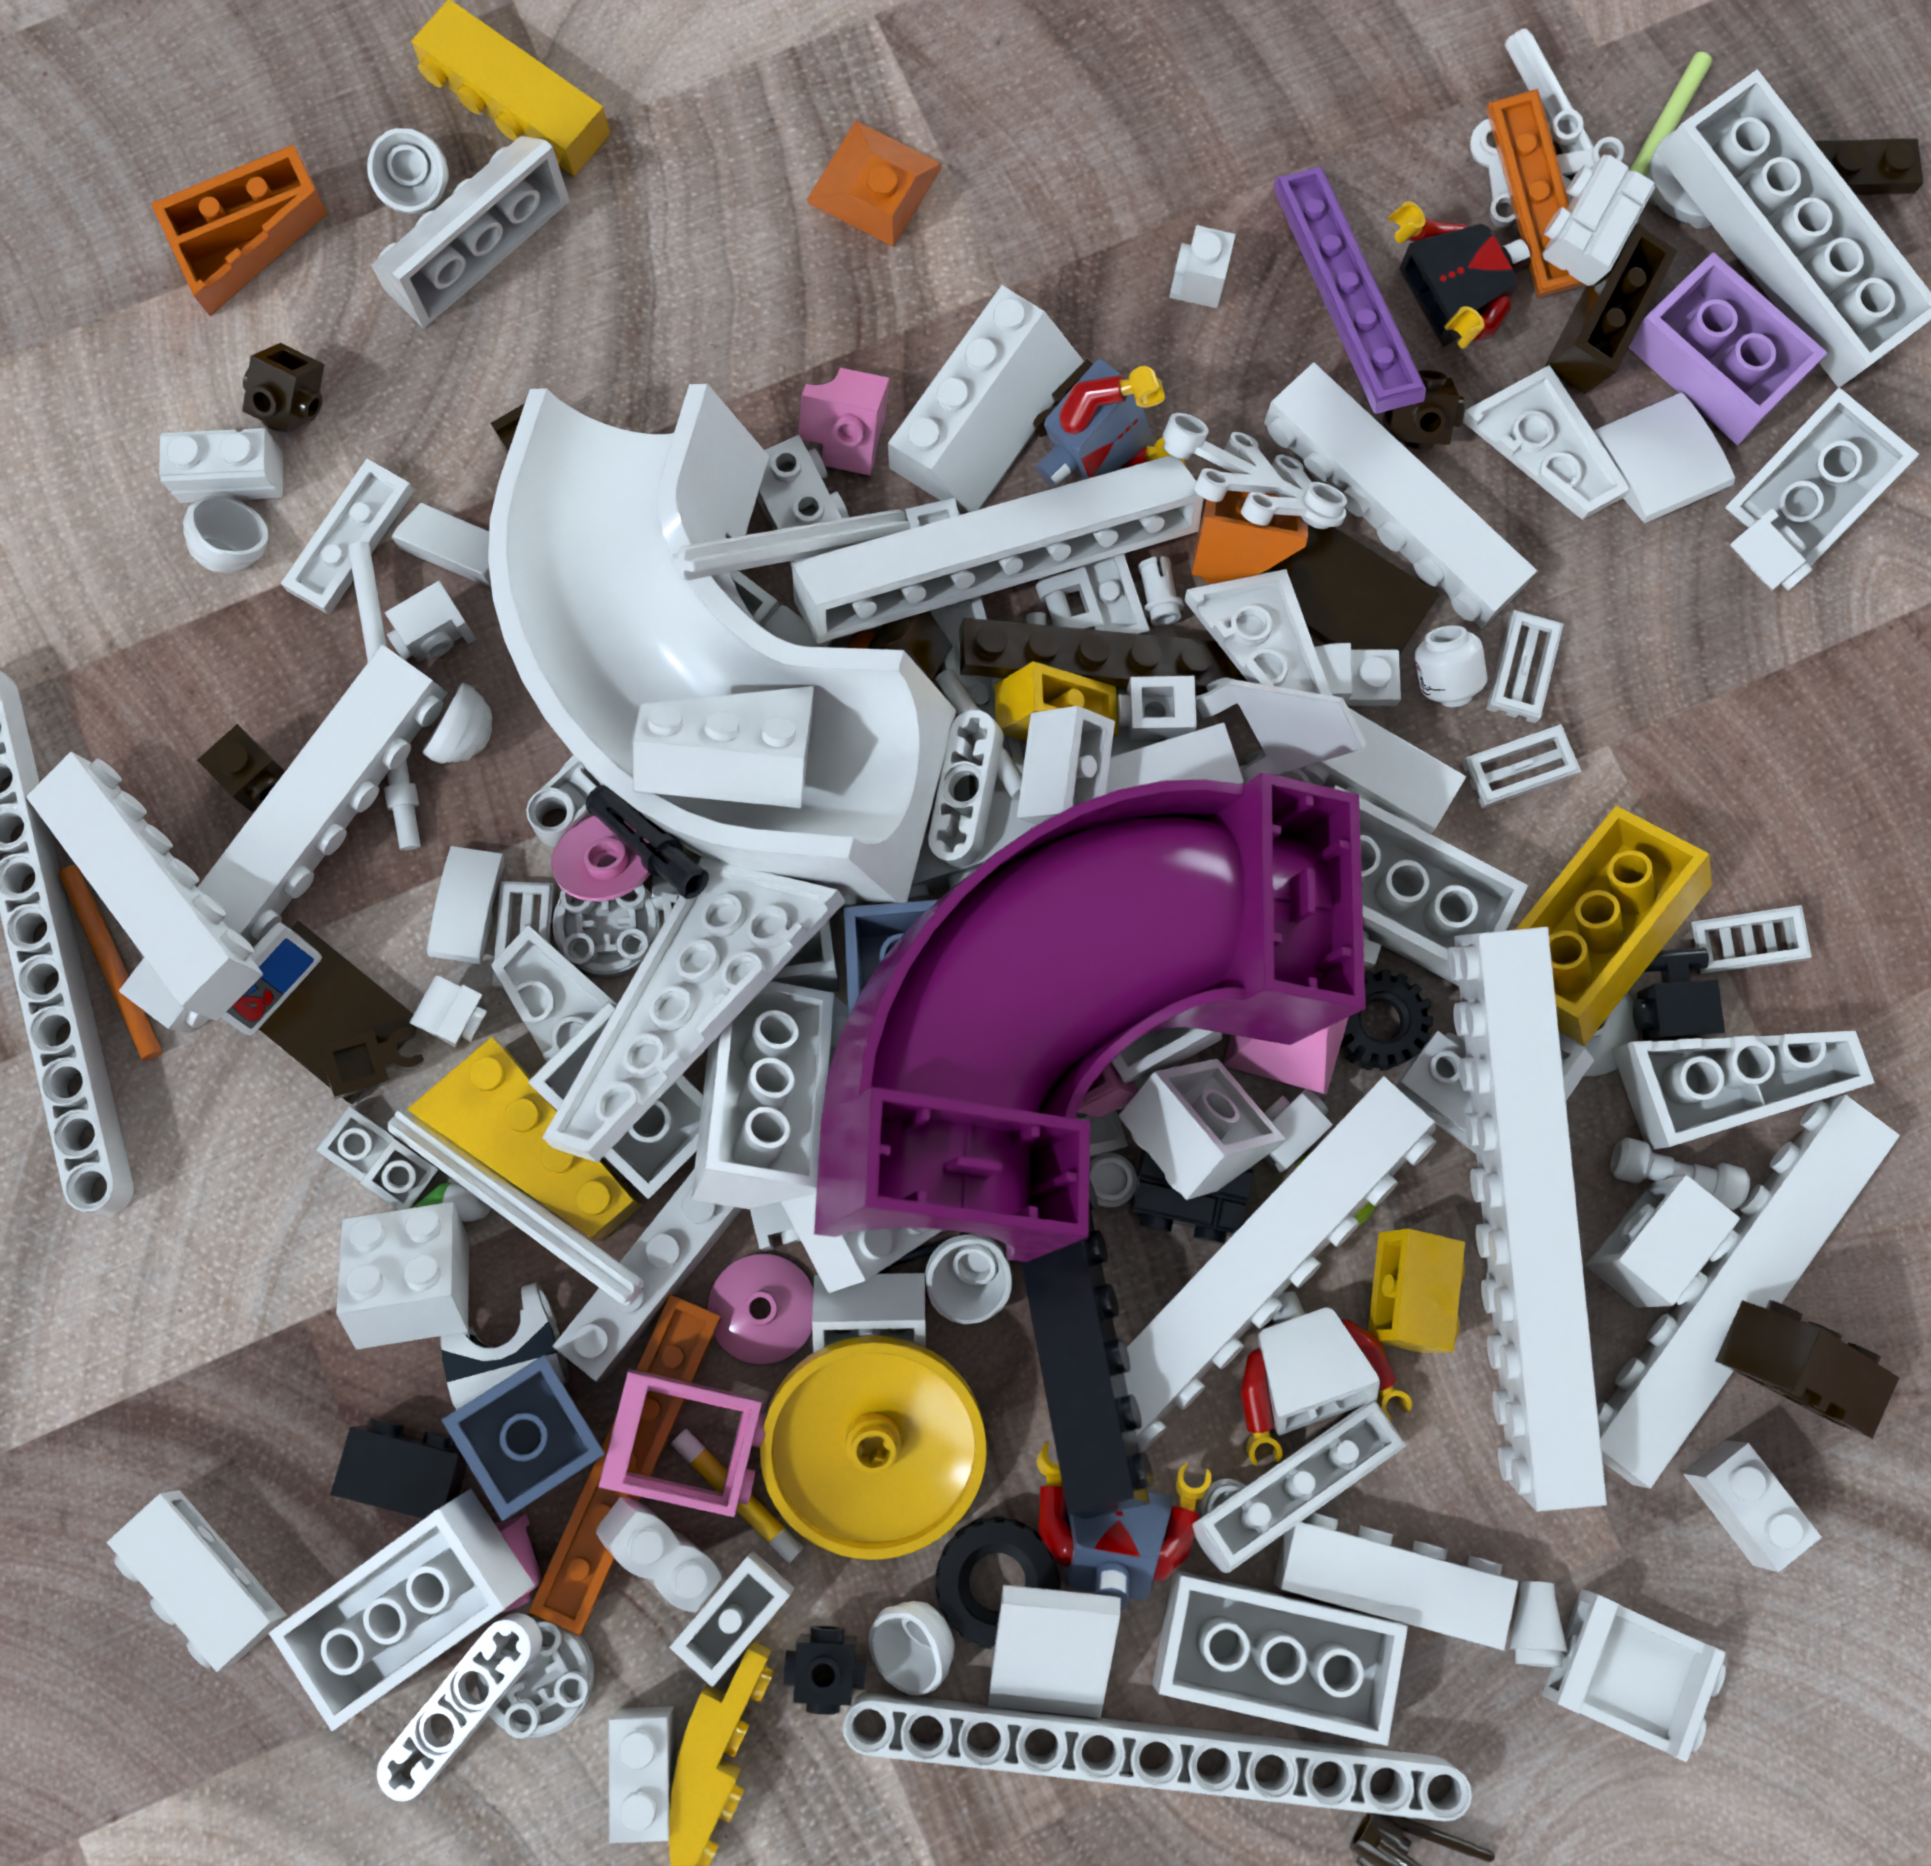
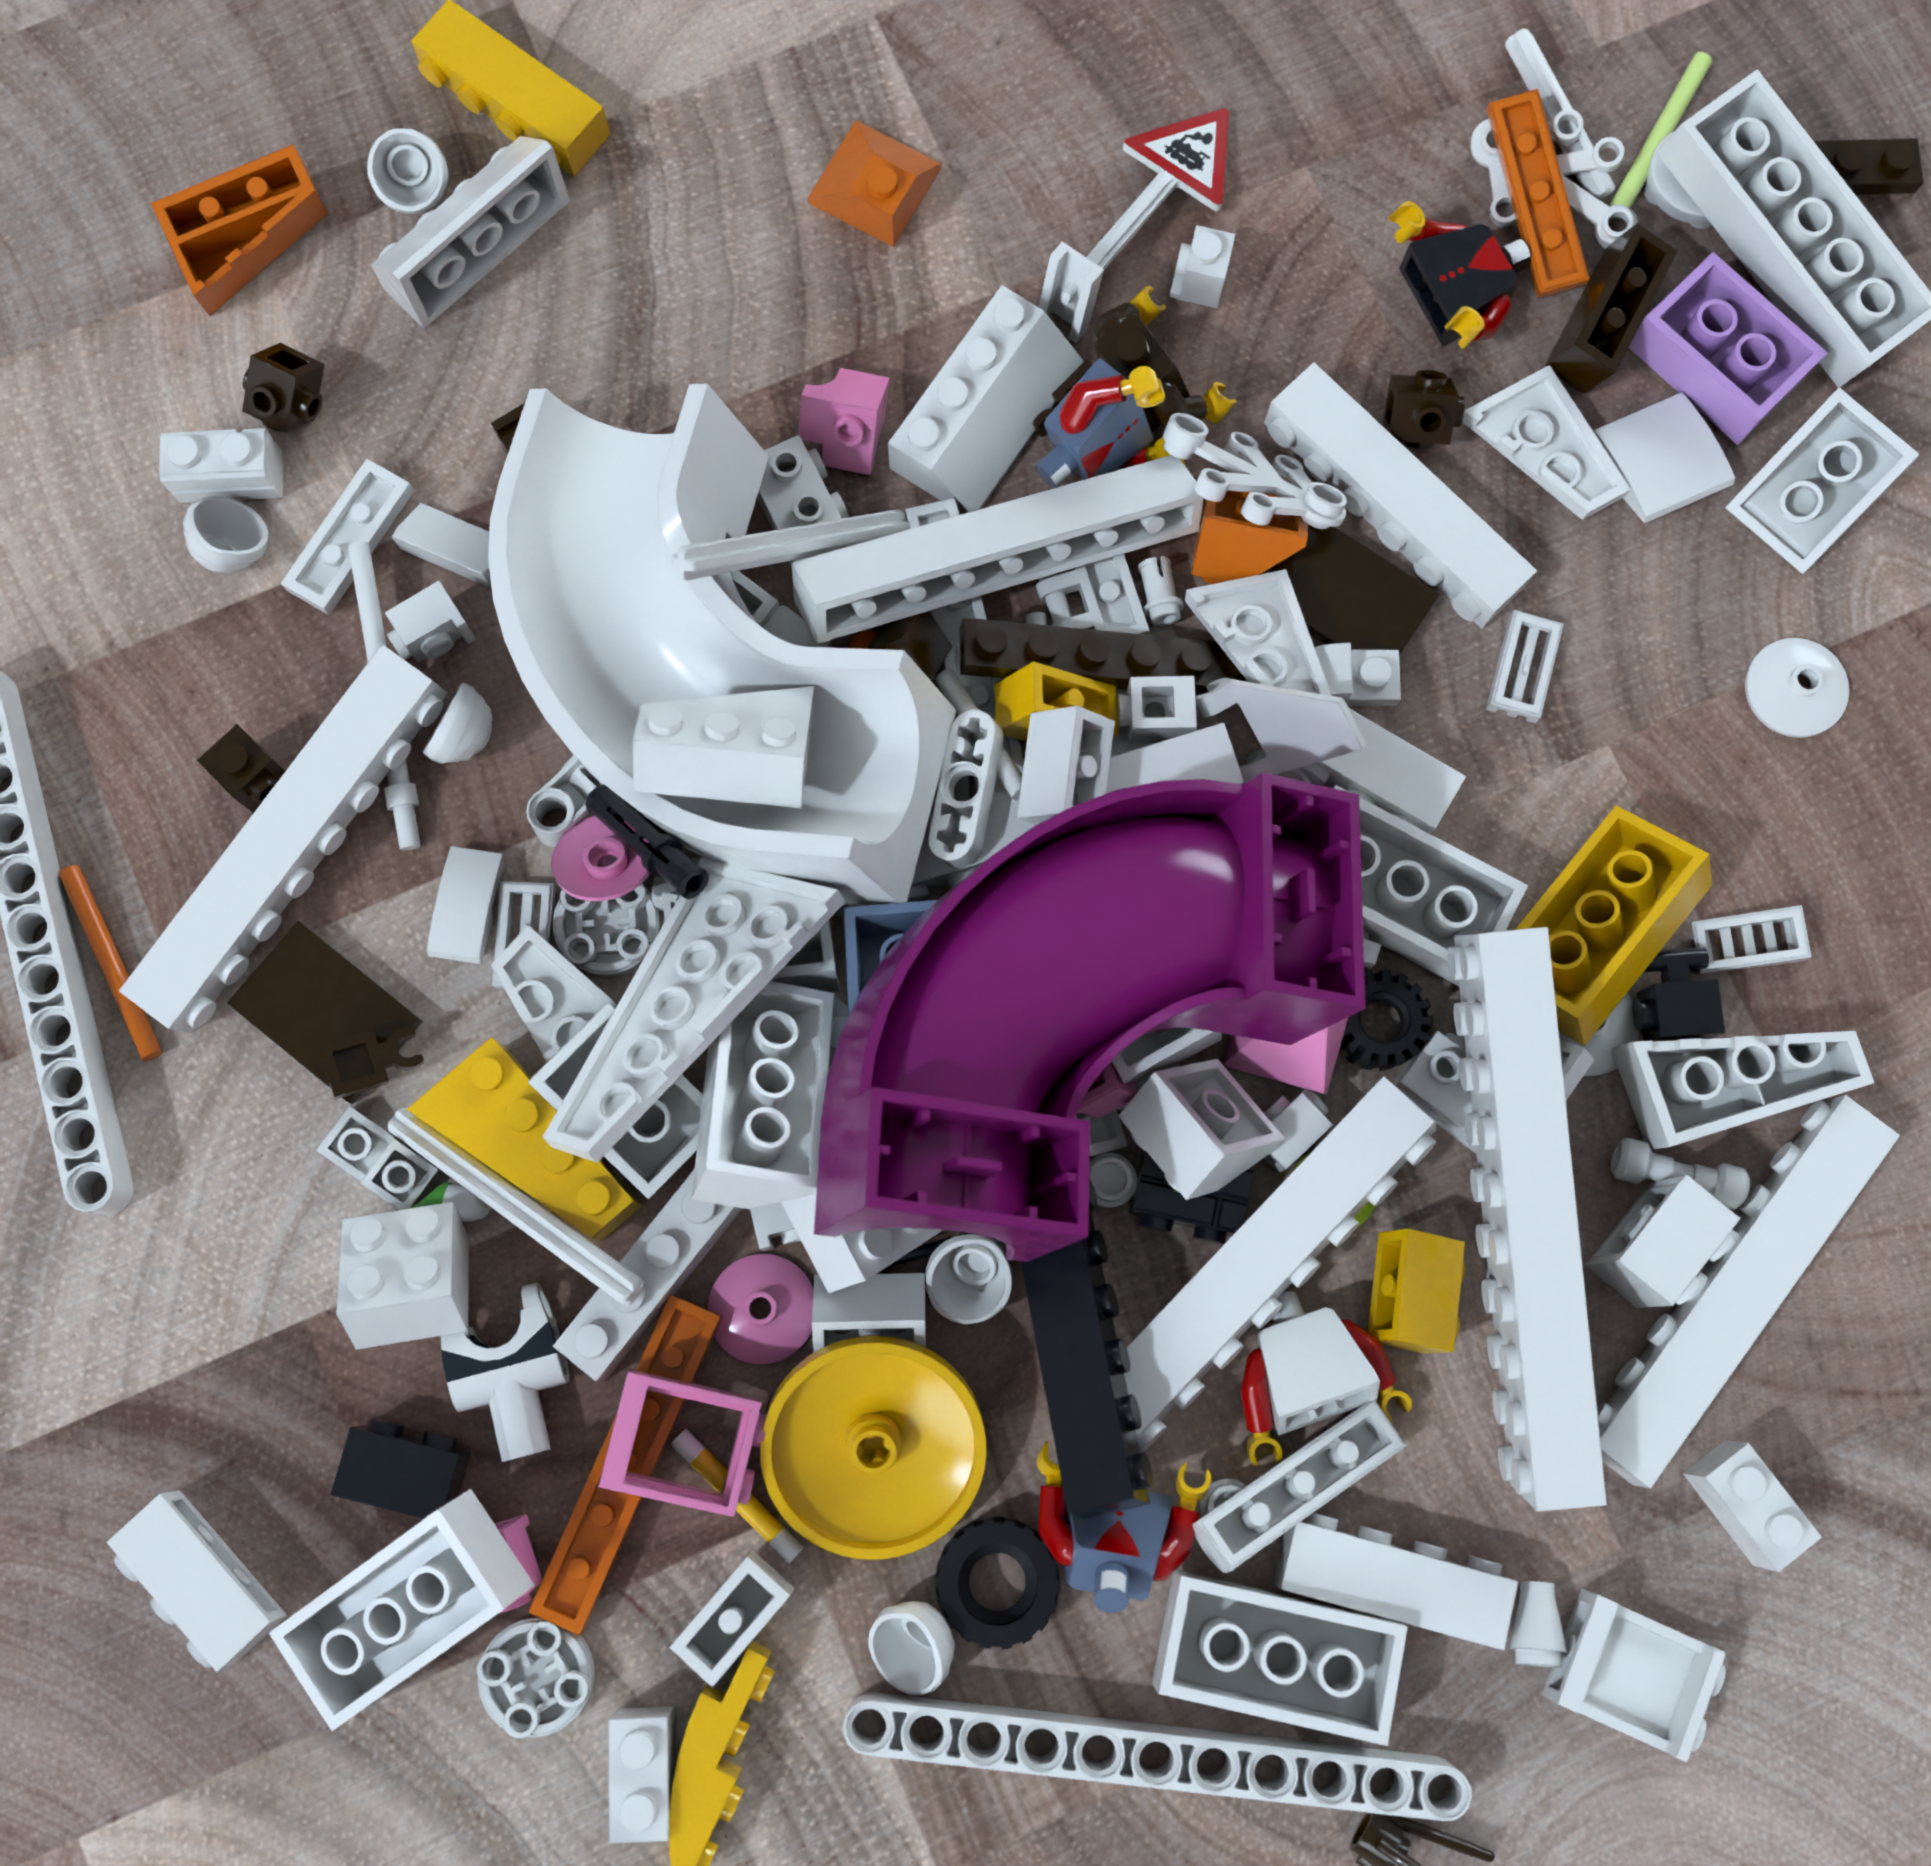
white brick [26,752,263,1021] -> none
slope [221,922,322,1036] -> none
white beam [377,1613,542,1801] -> none
white plate [409,975,487,1047] -> none
sand blue brick [442,1355,604,1521] -> none
white brick [595,1497,722,1612] -> none
black brick [784,1626,866,1715] -> none
white tile [988,1585,1121,1718] -> none
medium lavender tile [1274,166,1426,414] -> none
white head [1415,625,1488,707] -> none
white tile [1461,724,1581,809] -> none
white brick [1542,154,1655,286] -> none
dark brown wedge [1715,1300,1899,1439] -> none
white brick [1730,508,1813,591] -> none
none -> white piece [1038,108,1229,343]
none -> dark brown torso [1094,286,1237,432]
none -> white dish [1745,638,1849,738]

